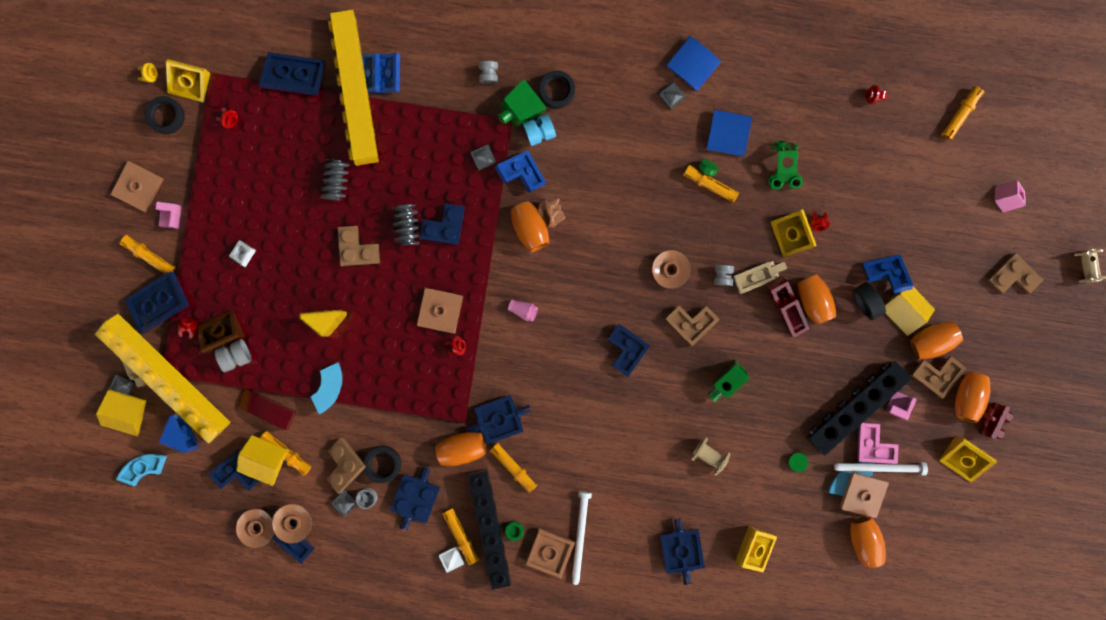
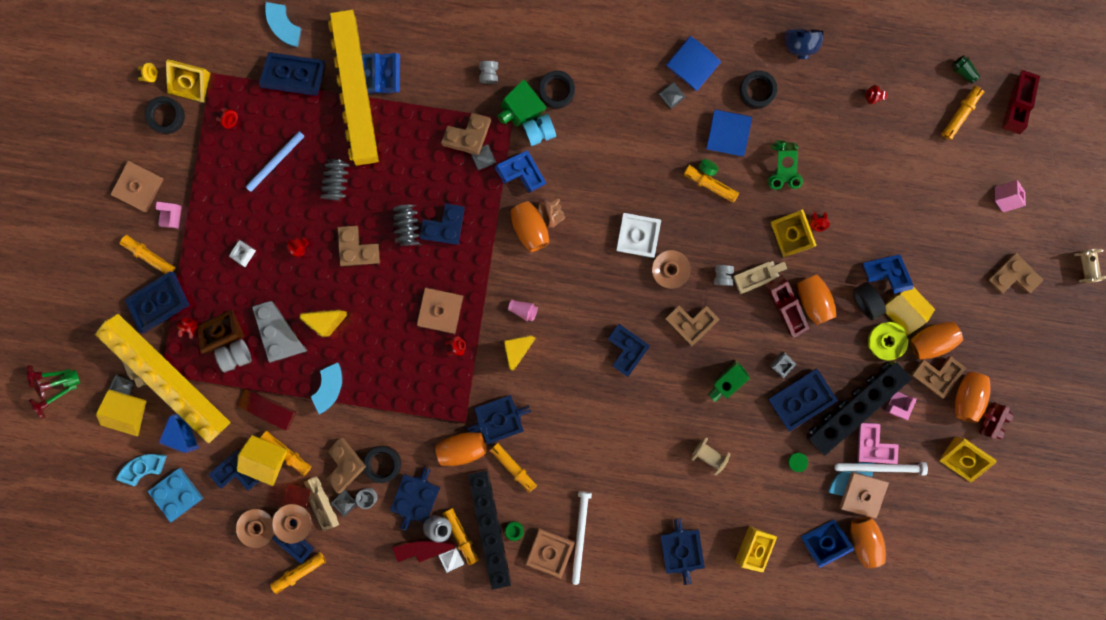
none -> plant [27,365,81,419]
none -> dark azure plate [148,468,204,523]
none -> light blue bar [245,131,305,192]
none -> light grey wing [253,301,307,363]
none -> medium azure tile [265,2,301,48]
none -> light orange pin [270,552,326,594]
none -> clear red panel [283,482,311,509]
none -> red plate [287,237,309,257]
none -> tan hinge [304,476,339,531]
none -> dark red slope [392,538,456,563]
none -> light grey head [423,515,452,542]
none -> medium nougat plate [441,113,491,155]
none -> yellow slope [505,336,535,370]
none -> white plate [616,213,661,258]
none -> black tyre [739,71,777,109]
none -> dark blue plate [768,368,838,432]
none -> dark grey tile [769,351,796,378]
none -> dark blue cylinder [785,29,823,59]
none -> blue slope [801,519,854,568]
none -> neon yellow plate [868,322,909,360]
none -> dark green cone [952,55,980,84]
none -> dark red slope [1002,70,1040,134]

